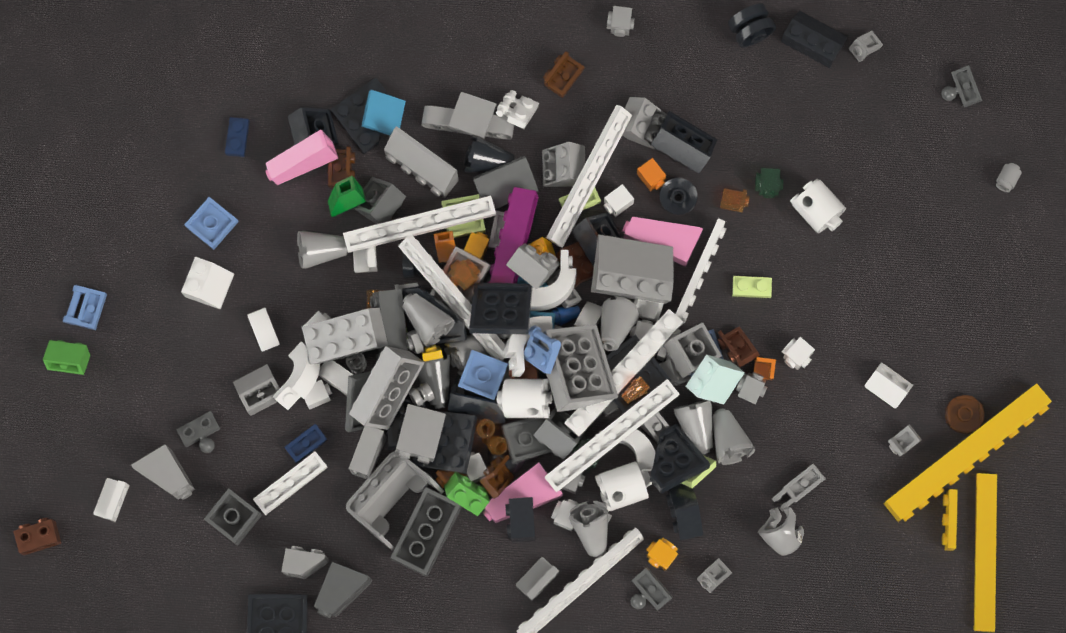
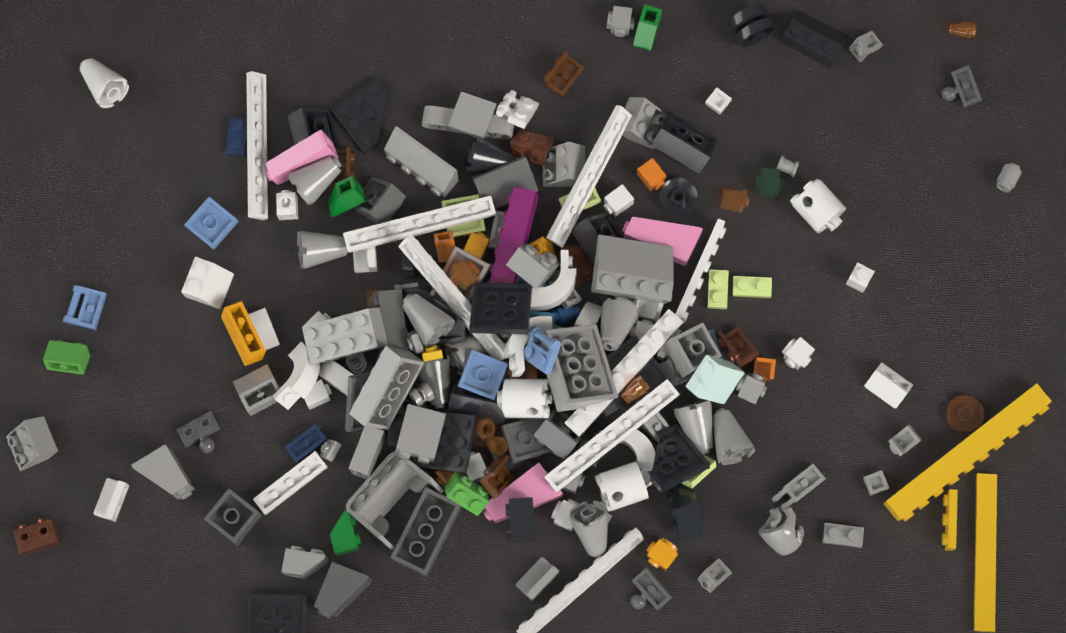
dark azure tile [362,90,406,136] -> none
none -> light grey slope [6,416,58,471]
none -> white cone [80,58,129,108]
none -> light orange brick [221,301,266,366]
none -> white plate [247,71,268,220]
none -> white brick [276,190,298,220]
none -> light grey cone [288,156,342,205]
none -> light grey plate [319,439,341,462]
none -> green slope [330,510,361,556]
none -> copper bracket [510,129,554,166]
none -> green slope [633,4,662,51]
none -> white plate [705,88,732,115]
none -> yellowish green plate [707,269,729,309]
none -> light grey bush [776,155,799,178]
none -> light grey plate [822,523,864,548]
none -> white brick [846,262,875,293]
none -> light grey plate [863,470,889,496]
none -> clear orange cone [949,21,977,39]

